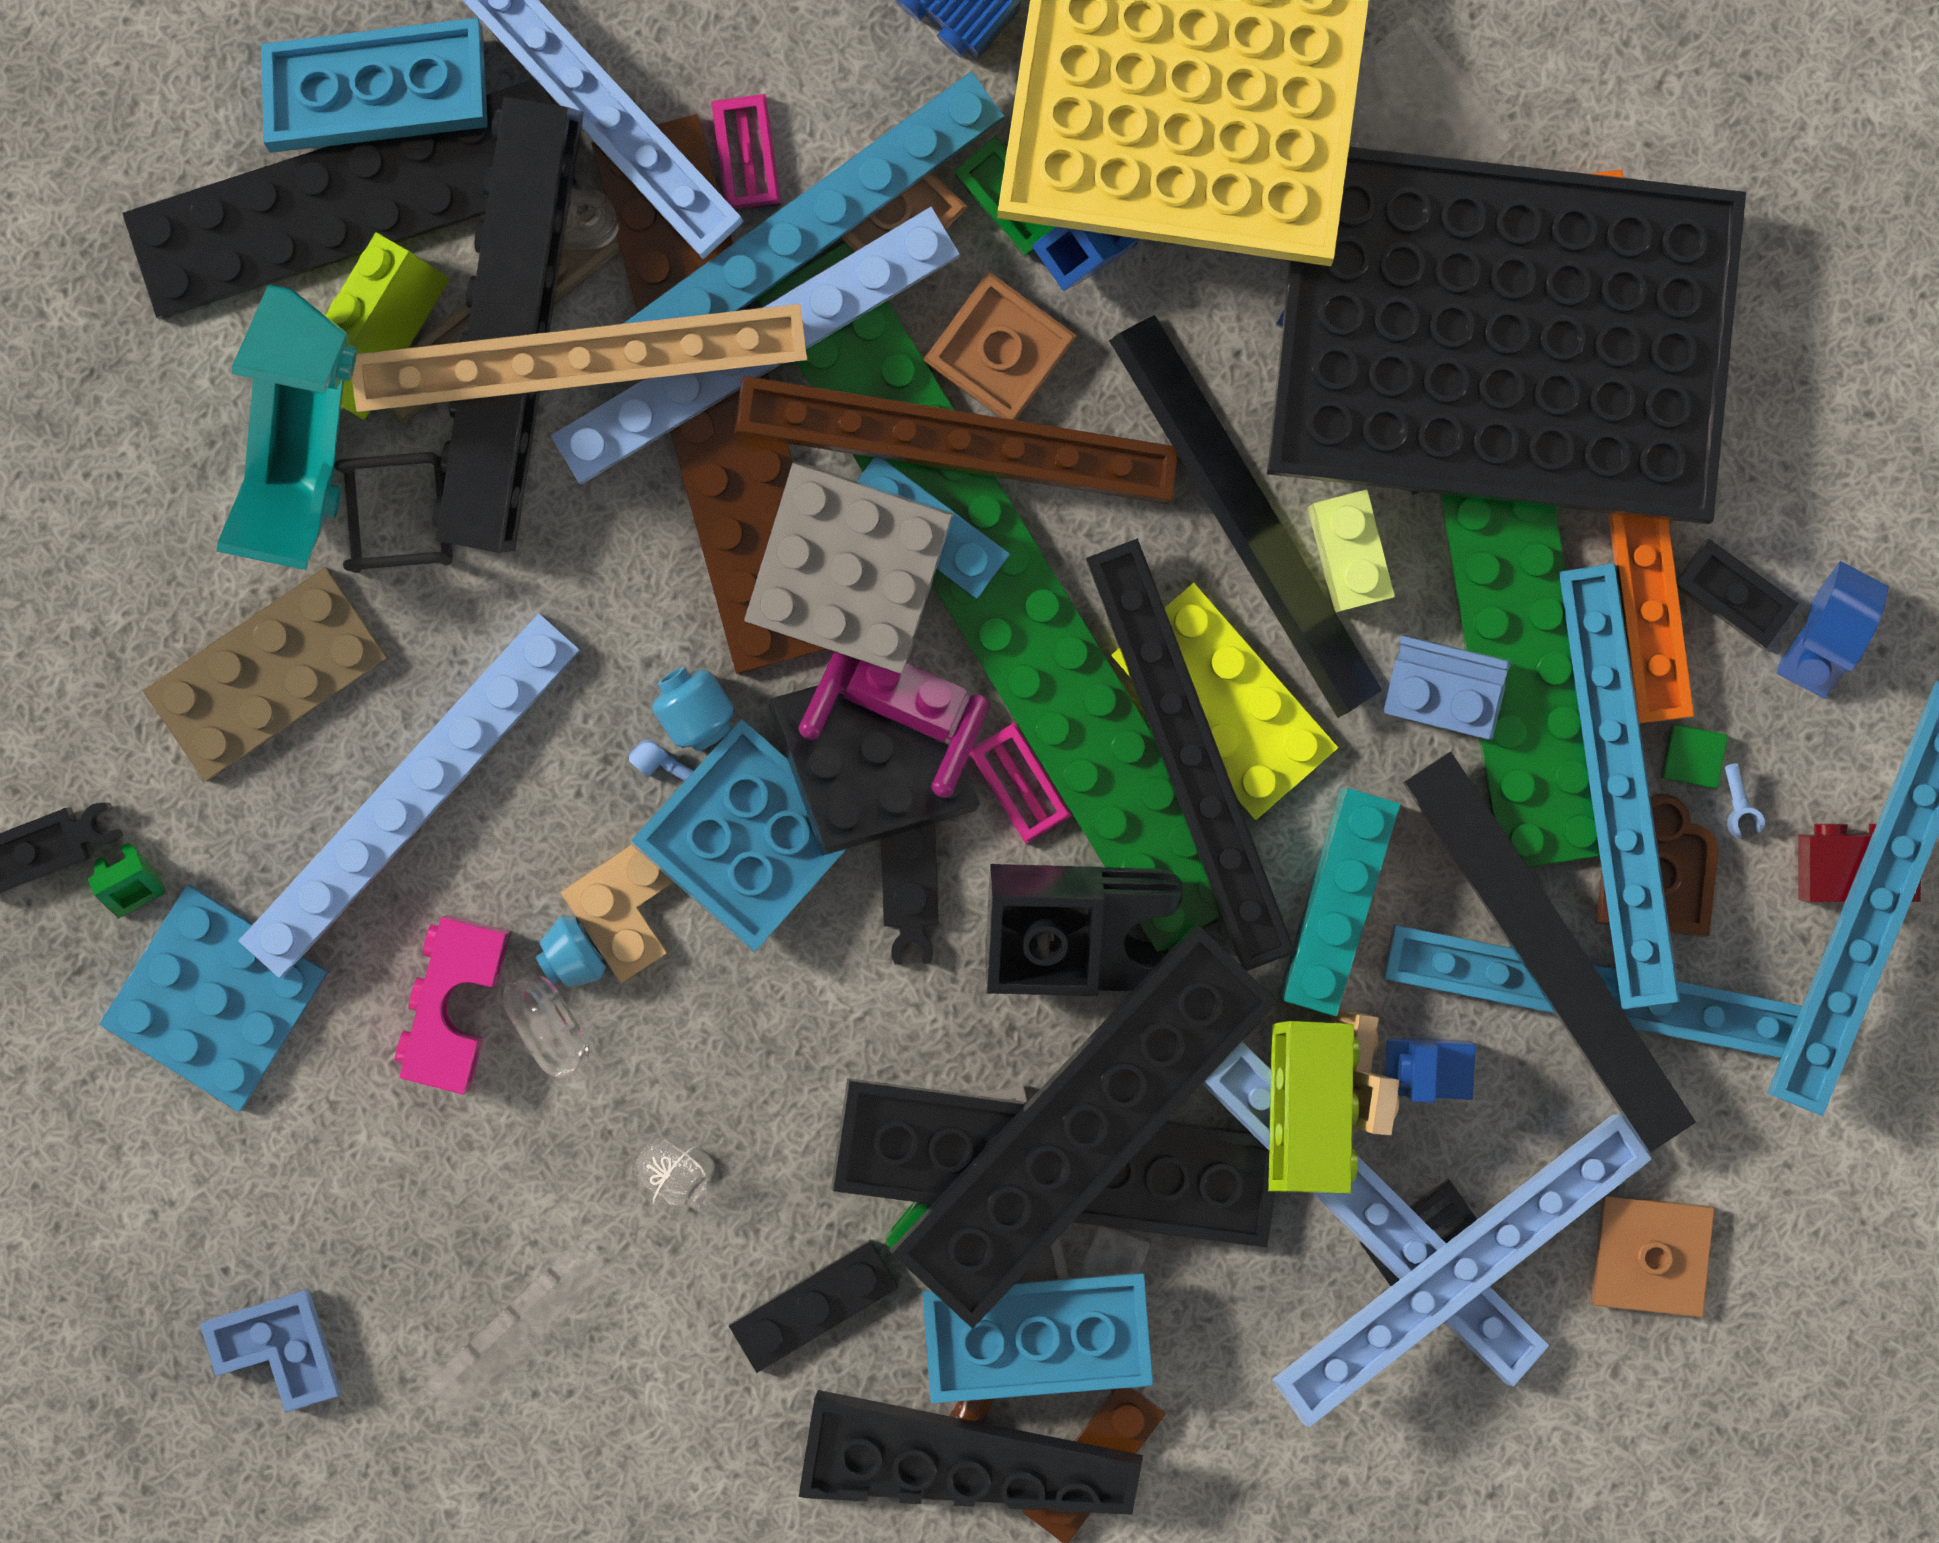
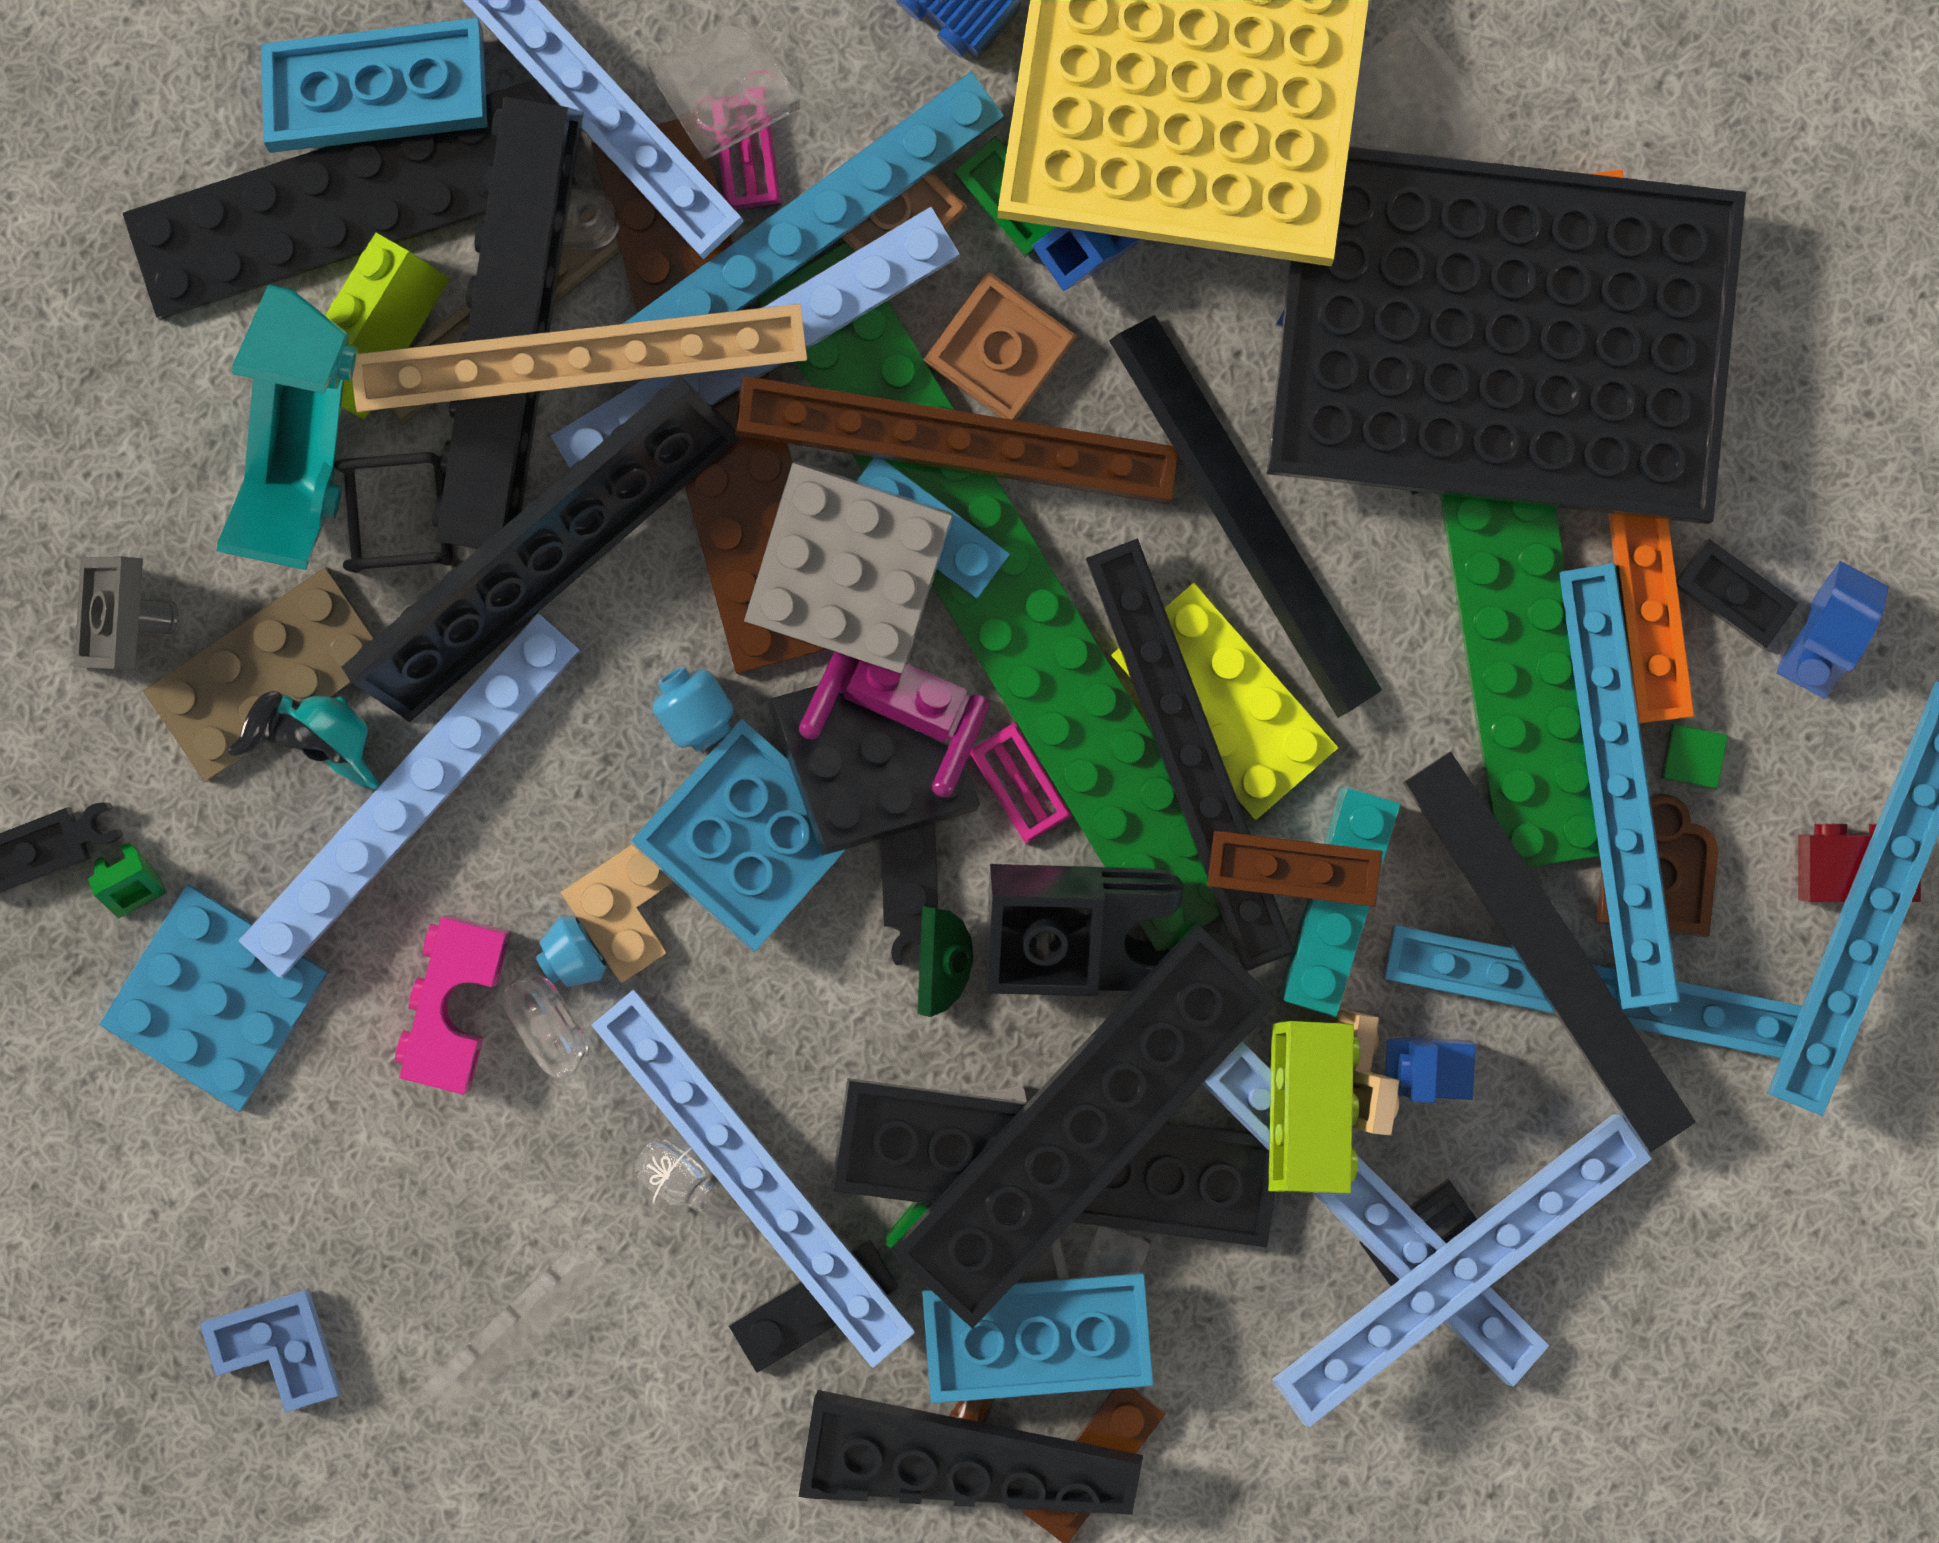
light blue hand [628,739,694,781] -> none
yellowish green brick [1307,489,1395,613] -> none
medium blue plate [1383,635,1512,739] -> none
medium nougat plate [1591,1195,1715,1317] -> none
light blue hand [1725,763,1765,839] -> none
none -> dark grey tile [74,556,178,670]
none -> hair [227,691,381,790]
none -> black plate [341,375,741,722]
none -> light blue plate [591,990,916,1368]
none -> clear plate [648,13,800,160]
none -> dark green plate [917,905,973,1017]
none -> reddish brown plate [1207,831,1383,907]

